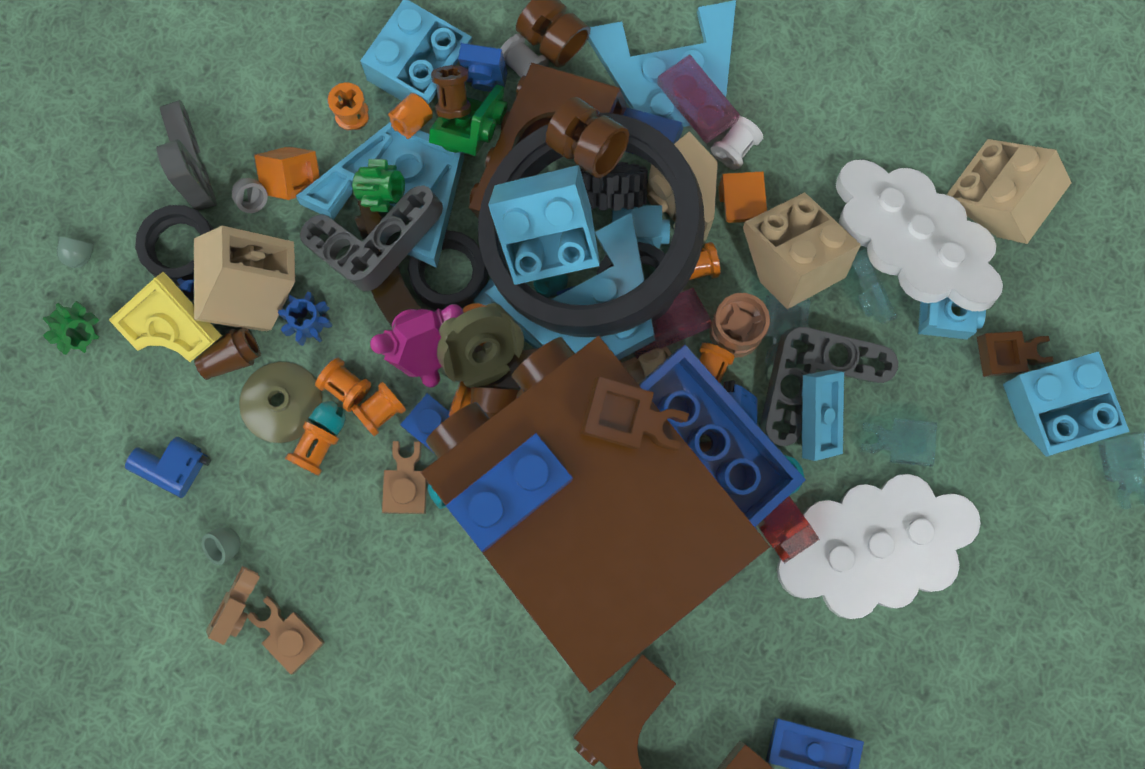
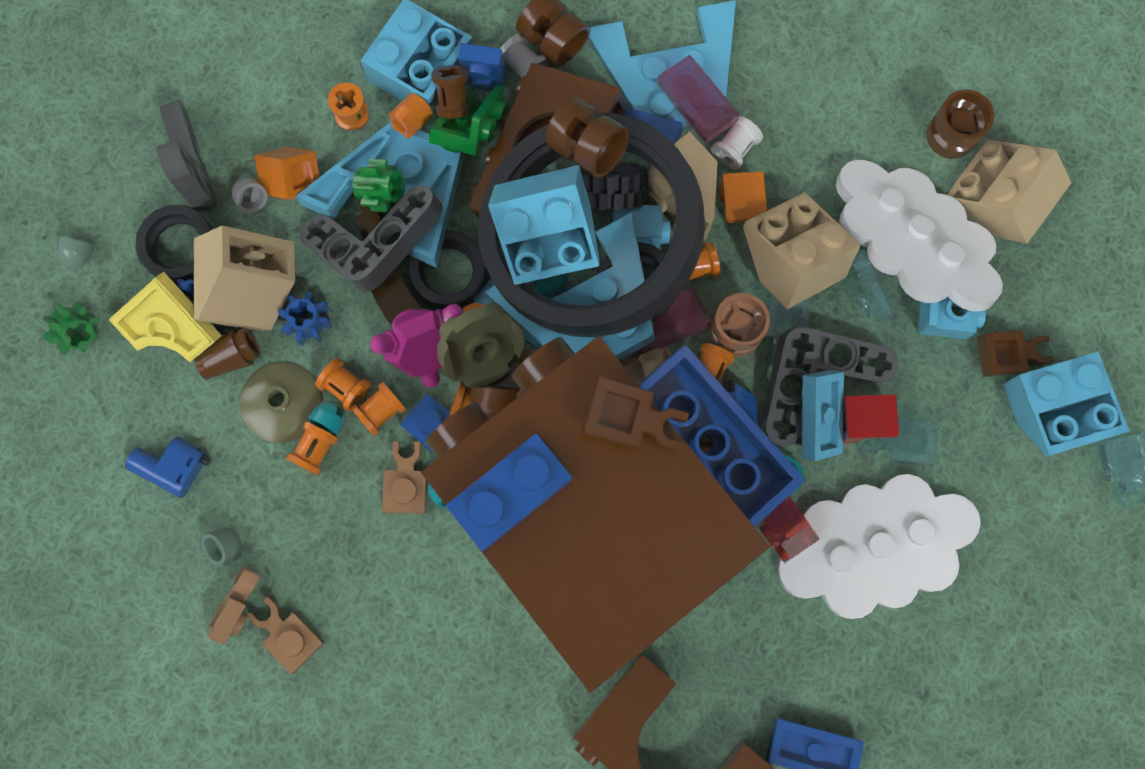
none -> red panel [843,395,899,444]
none -> reddish brown wheel [926,89,995,159]

